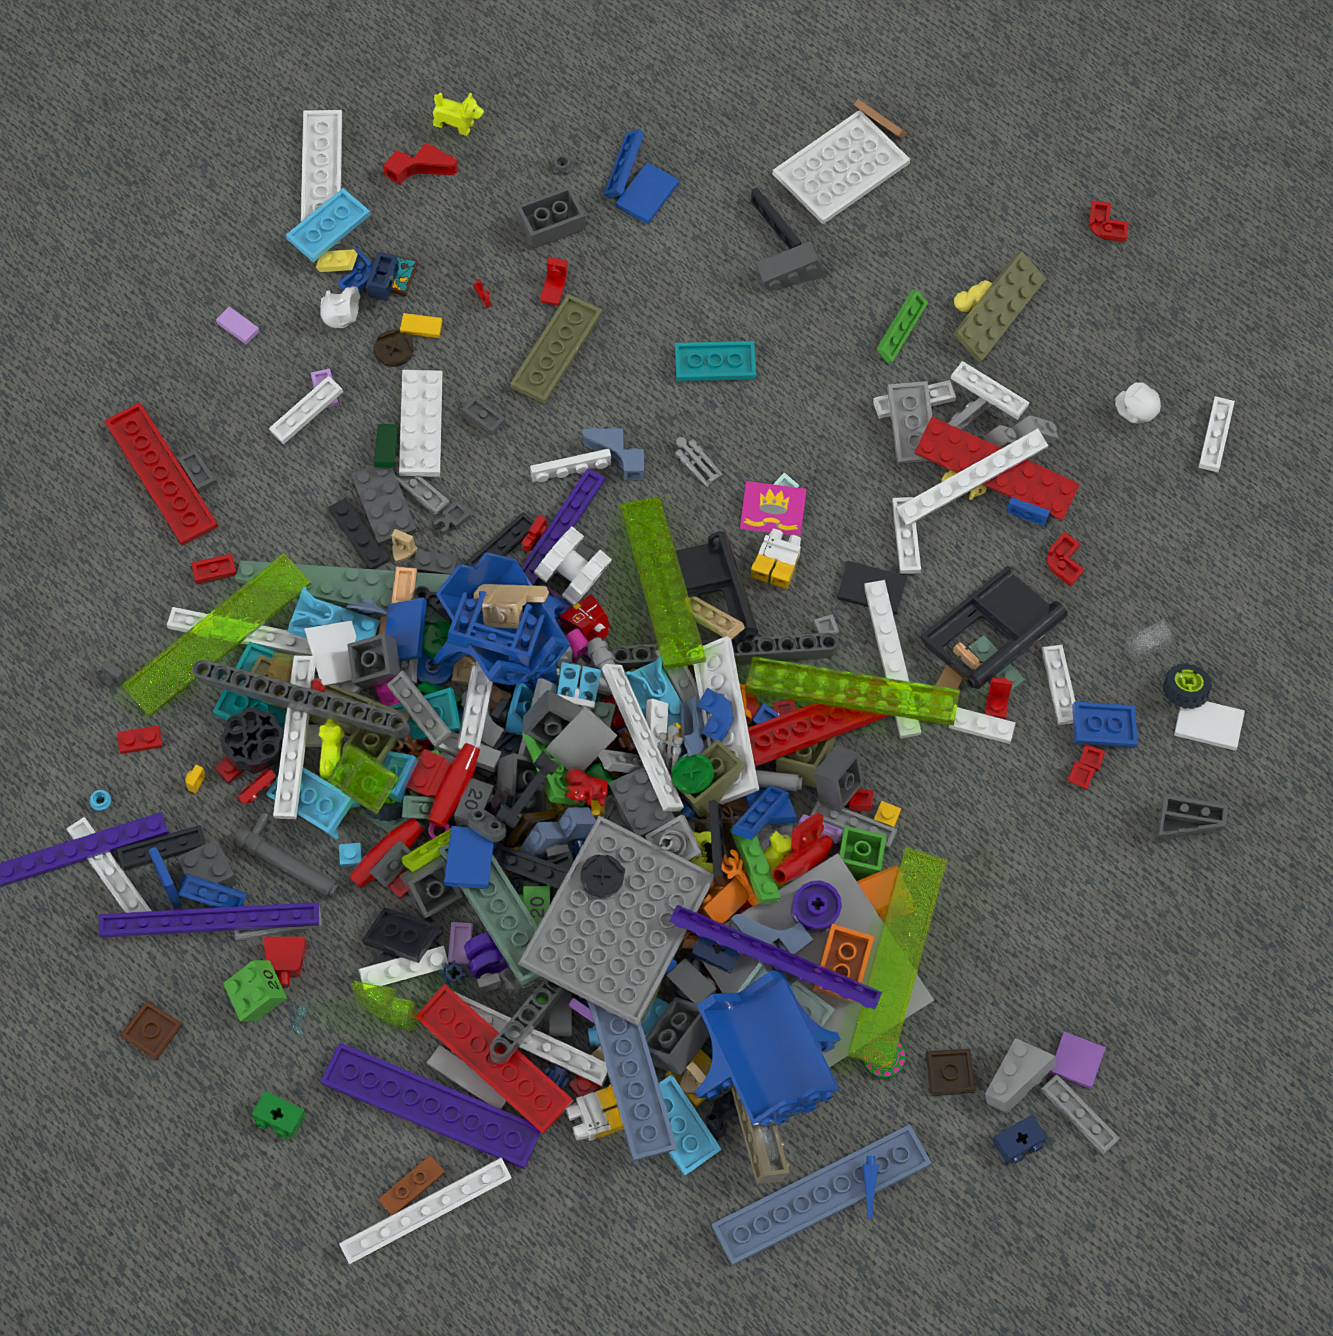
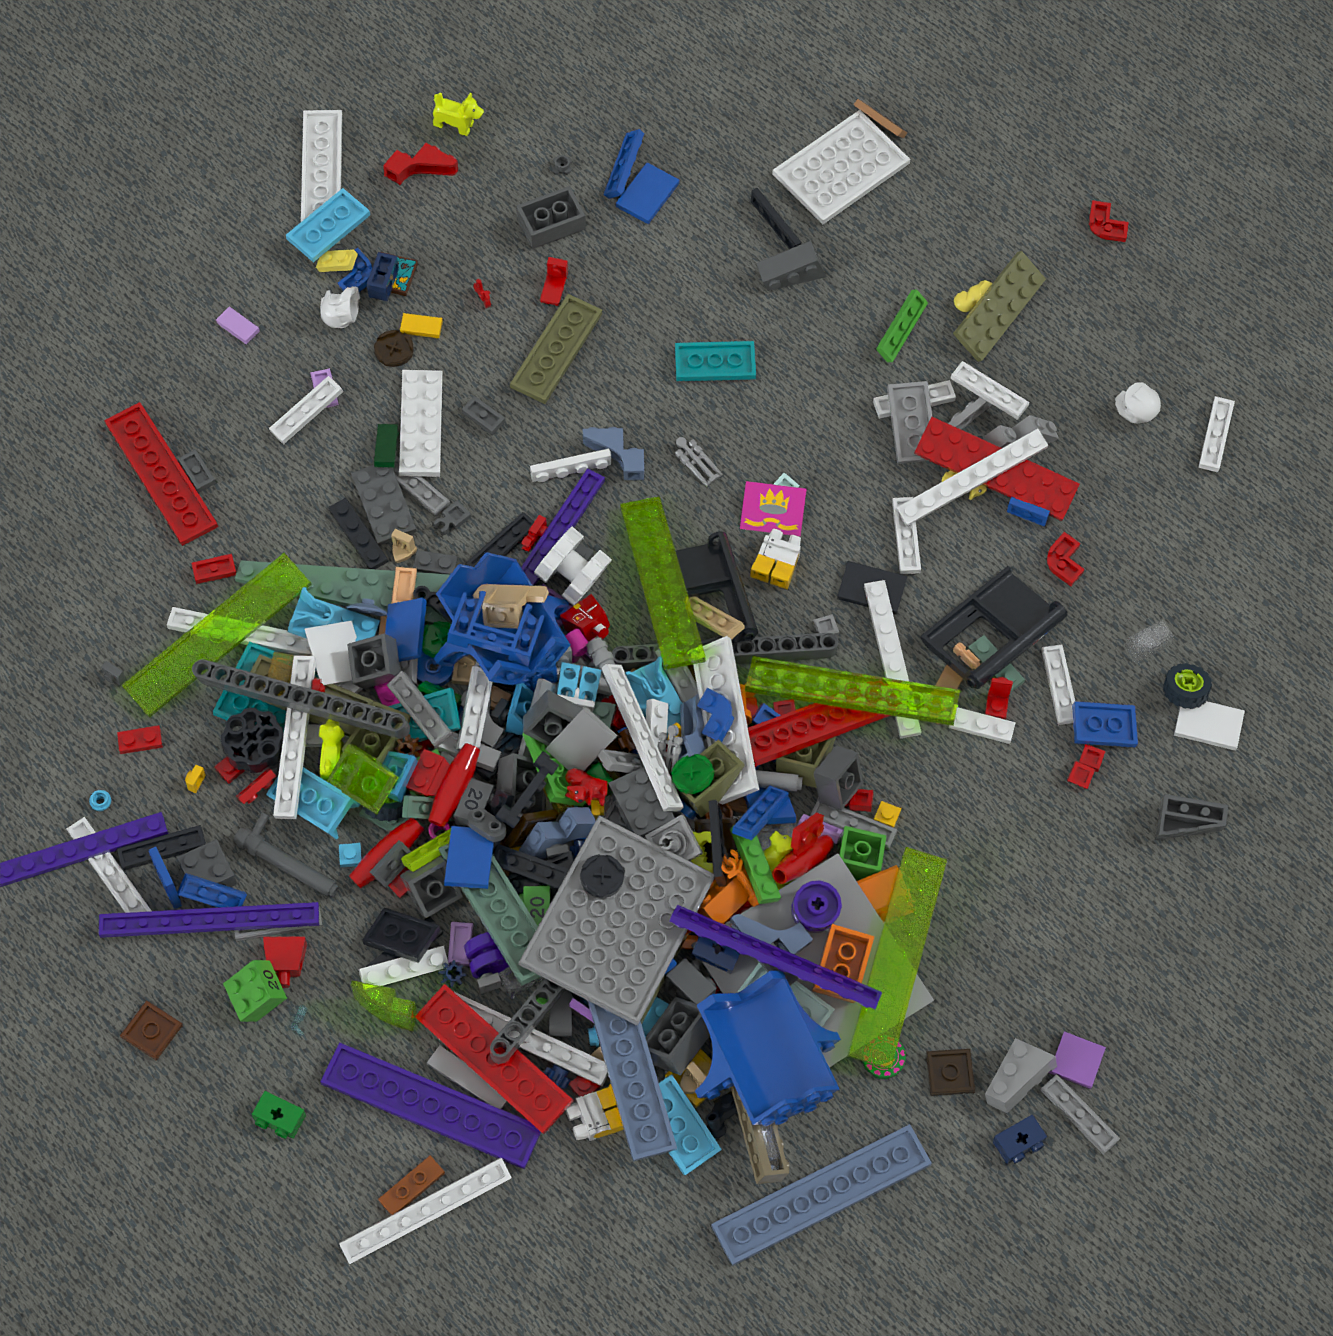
blue piece [862,1156,879,1219] -> none

